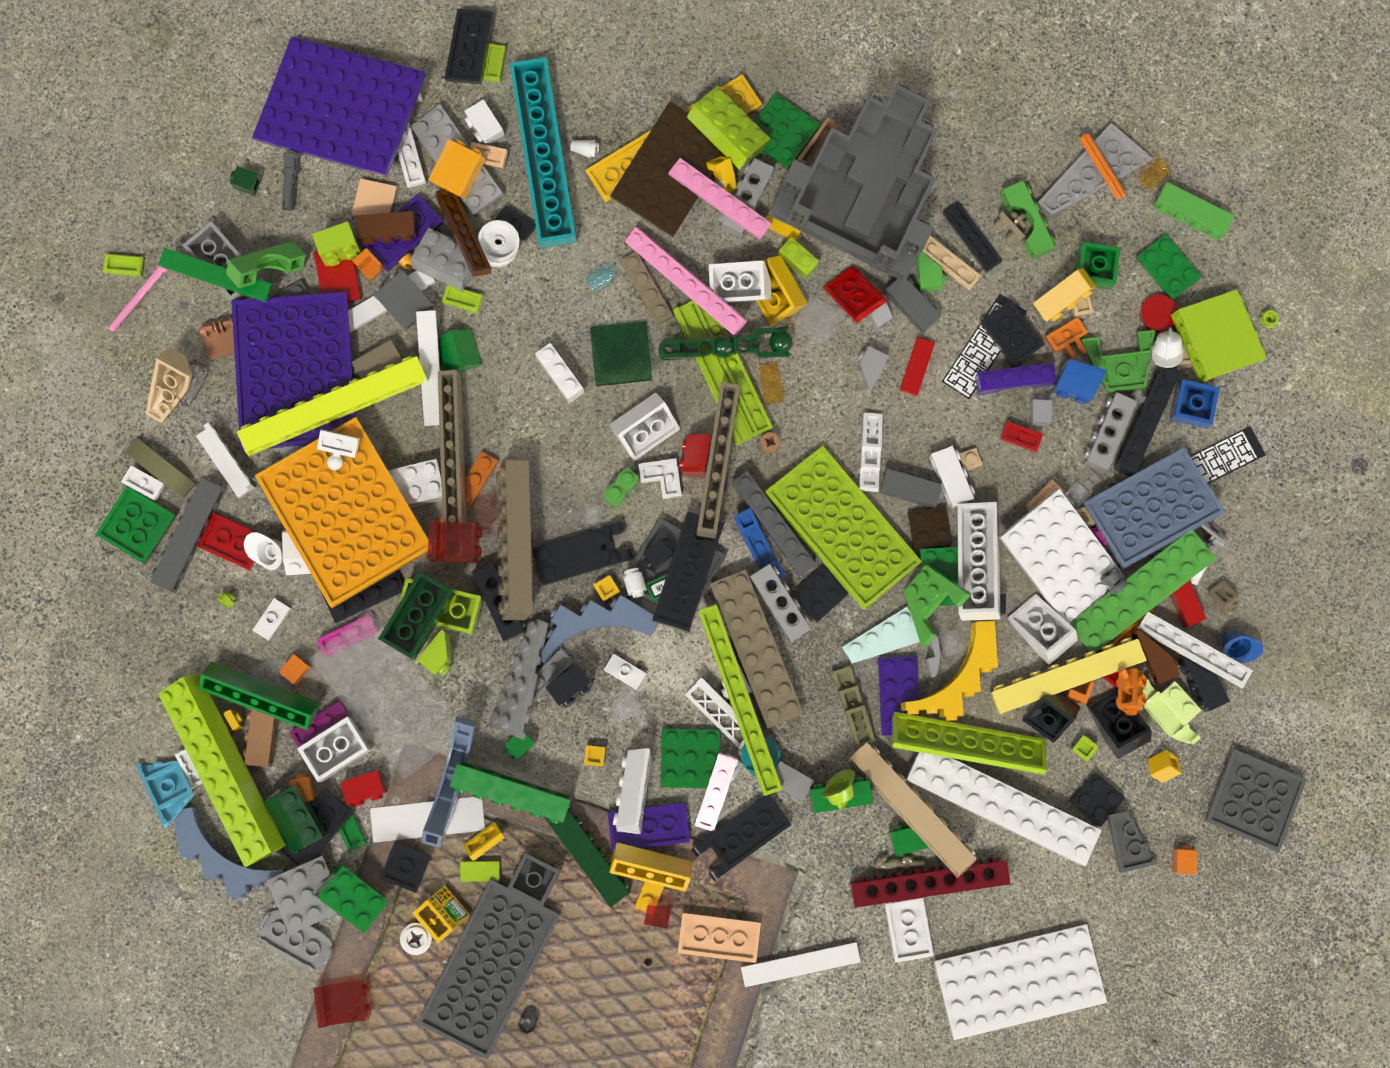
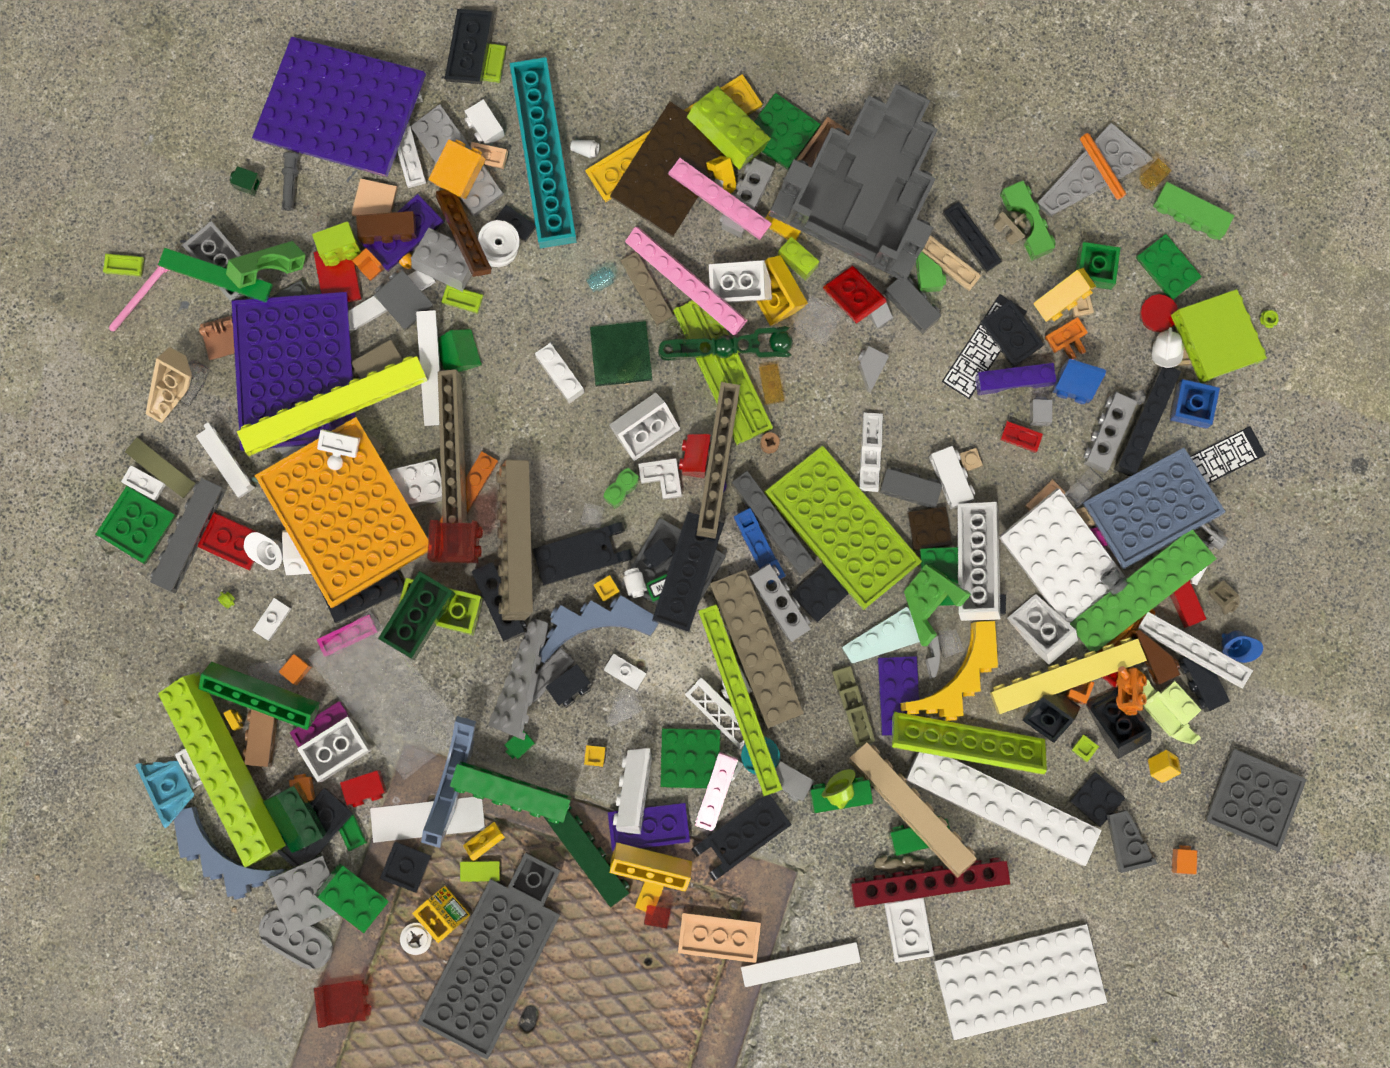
lime slope [417,629,452,677] -> none
red tile [899,337,935,397] -> none
bright green wing [1081,330,1155,393] -> none

